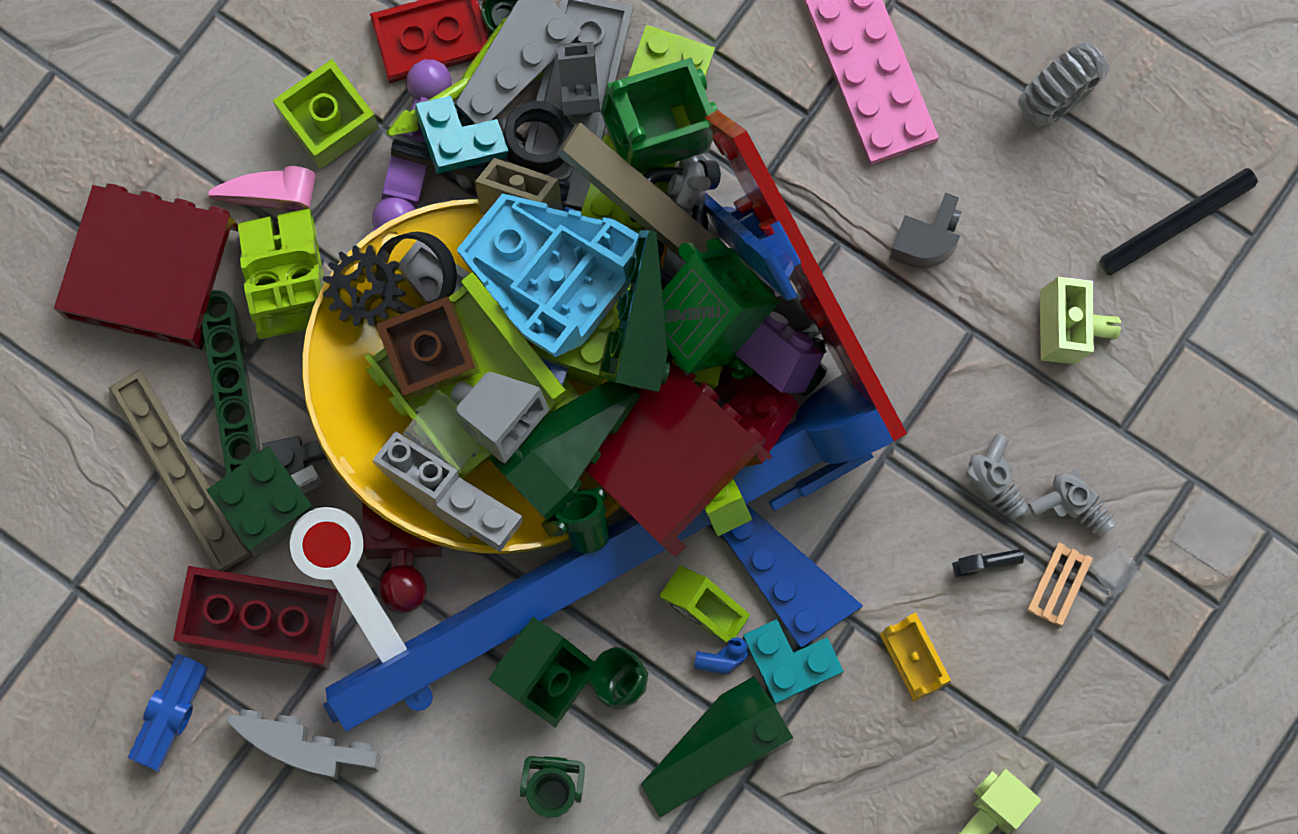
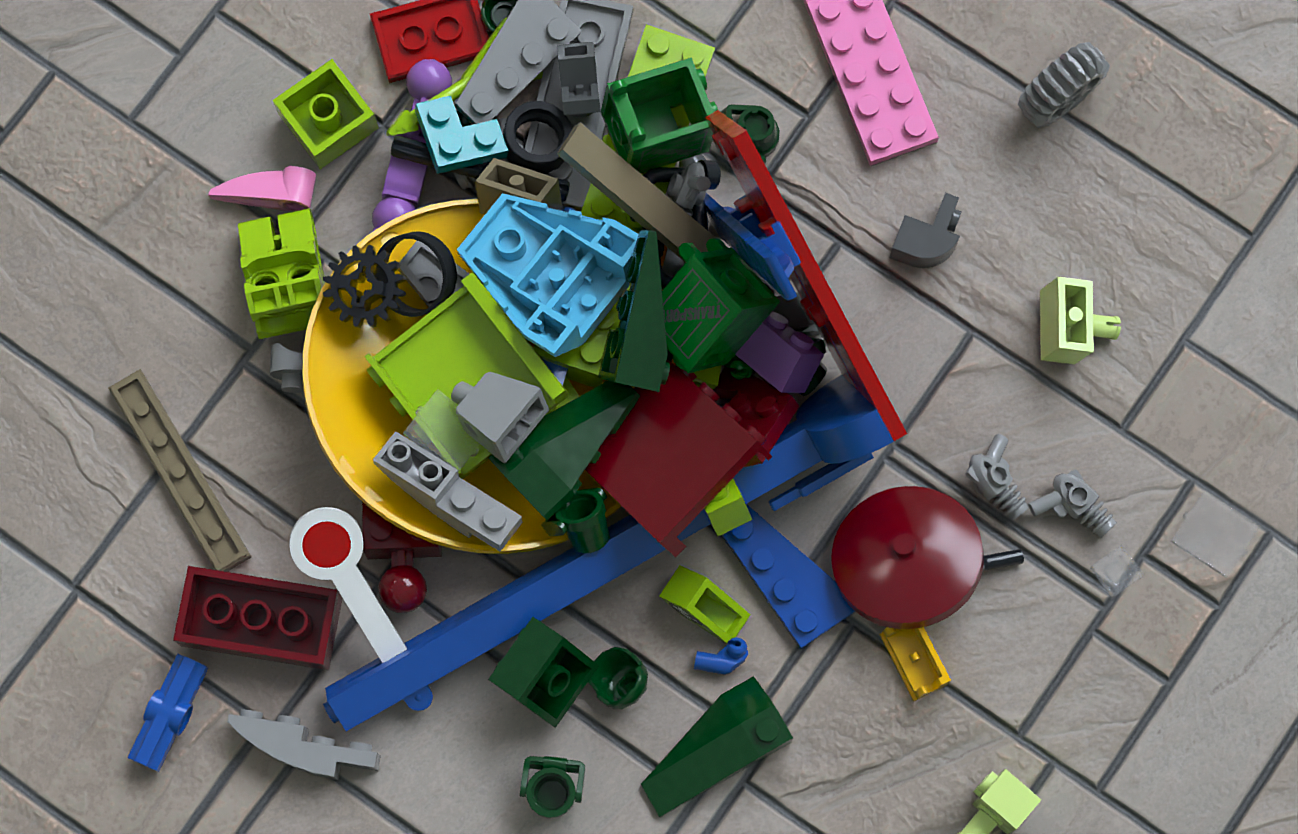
dark red panel [54,183,238,350] -> none
dark green beam [202,290,261,475] -> none
dark green brick [206,446,314,558] -> none
dark grey plate [262,436,327,475] -> none
white tile [290,465,322,494] -> none
reddish brown brick [376,296,481,400] -> none
teal plate [743,619,844,705] -> none
light nougat tile [1027,542,1093,627] -> none
black axle [1099,168,1258,275] -> none
none -> light grey piece [270,343,303,393]
none -> dark green piece [721,104,780,163]
none -> dark red dish [831,486,984,629]

